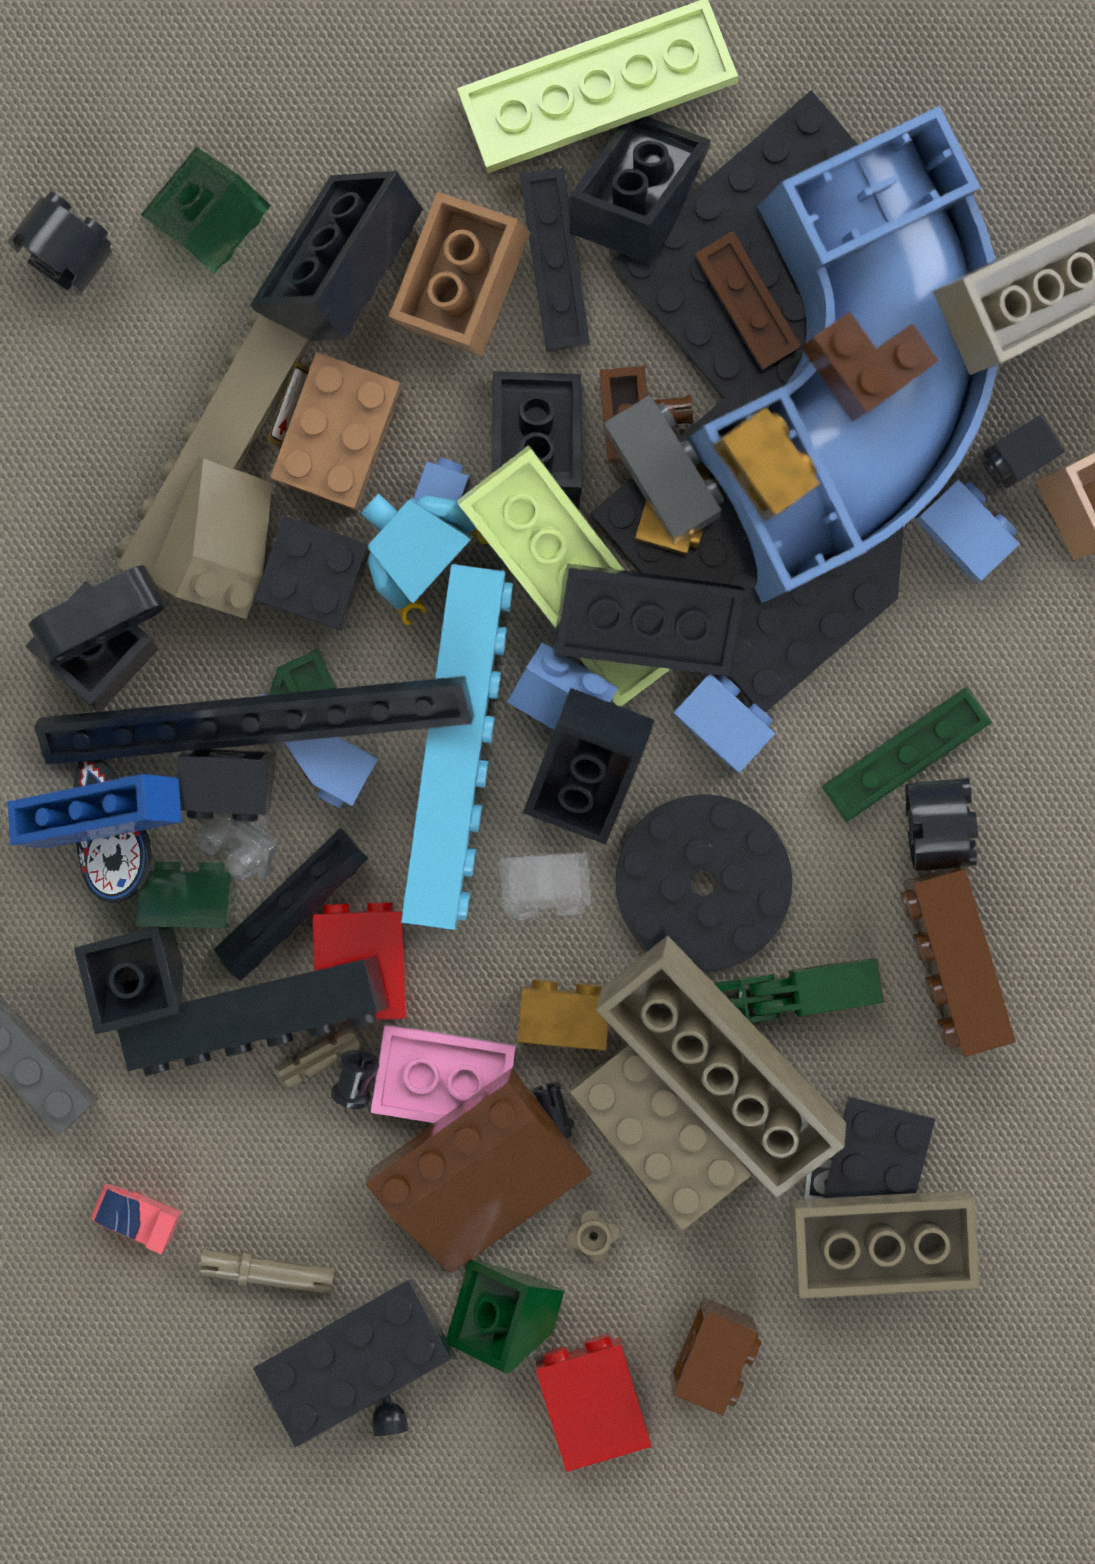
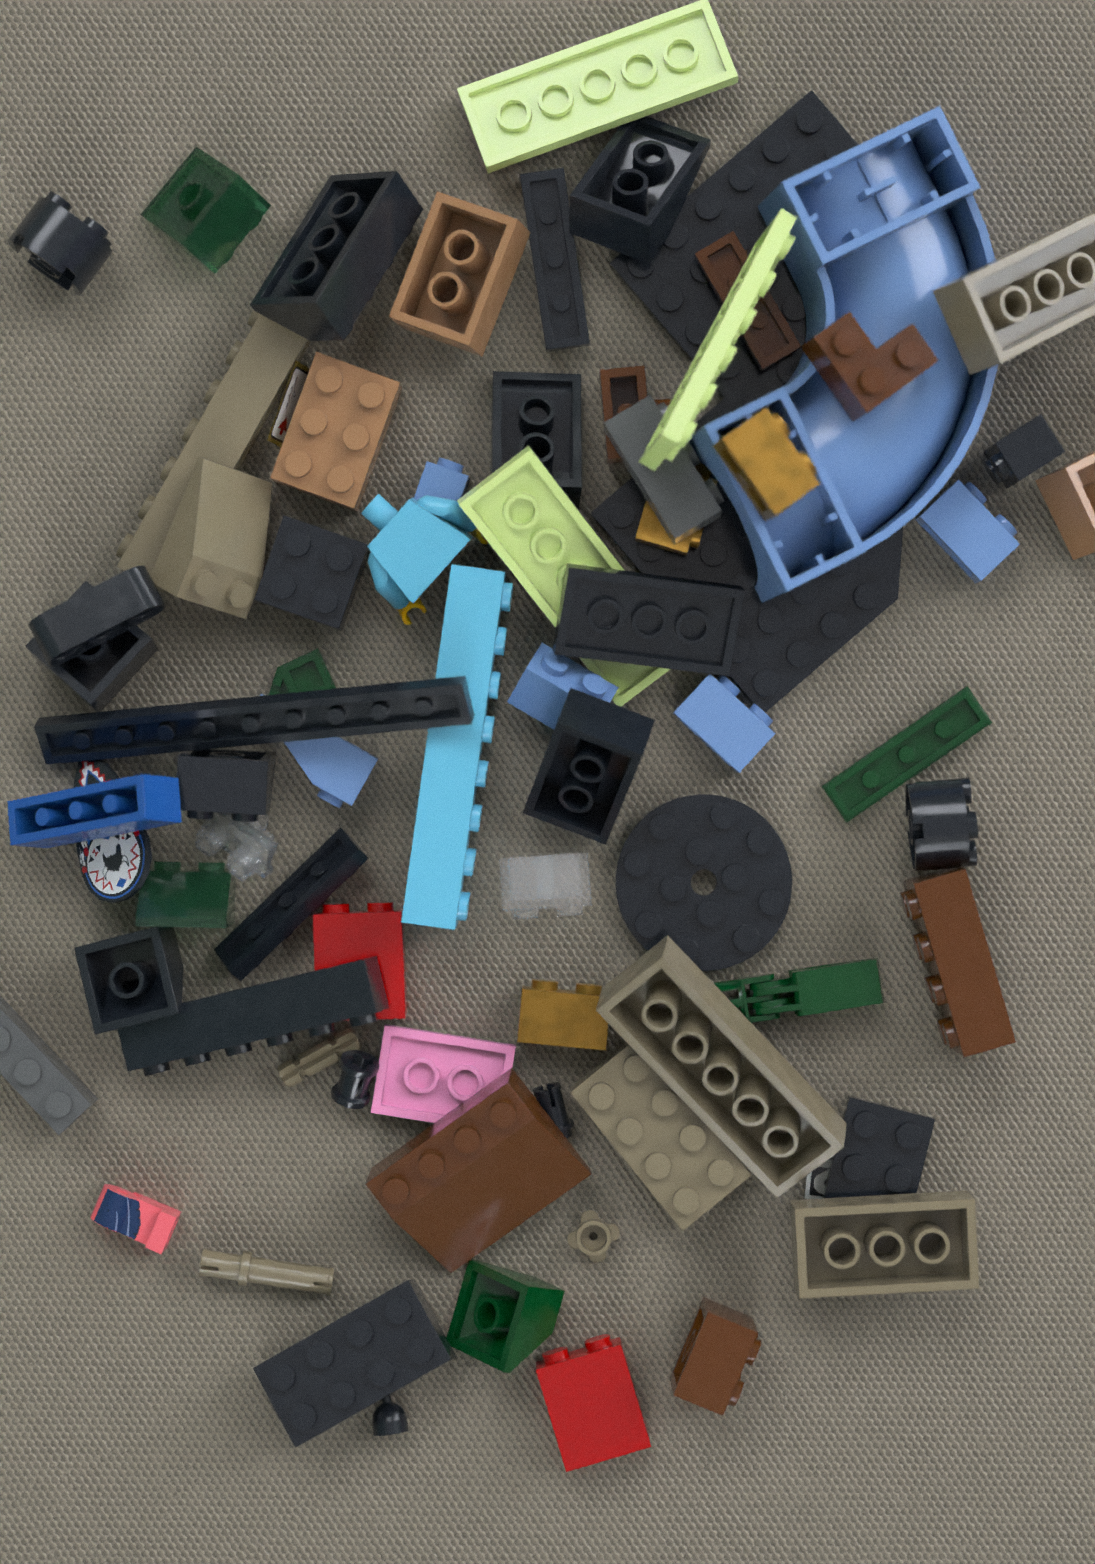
none -> yellowish green plate [639,208,797,471]

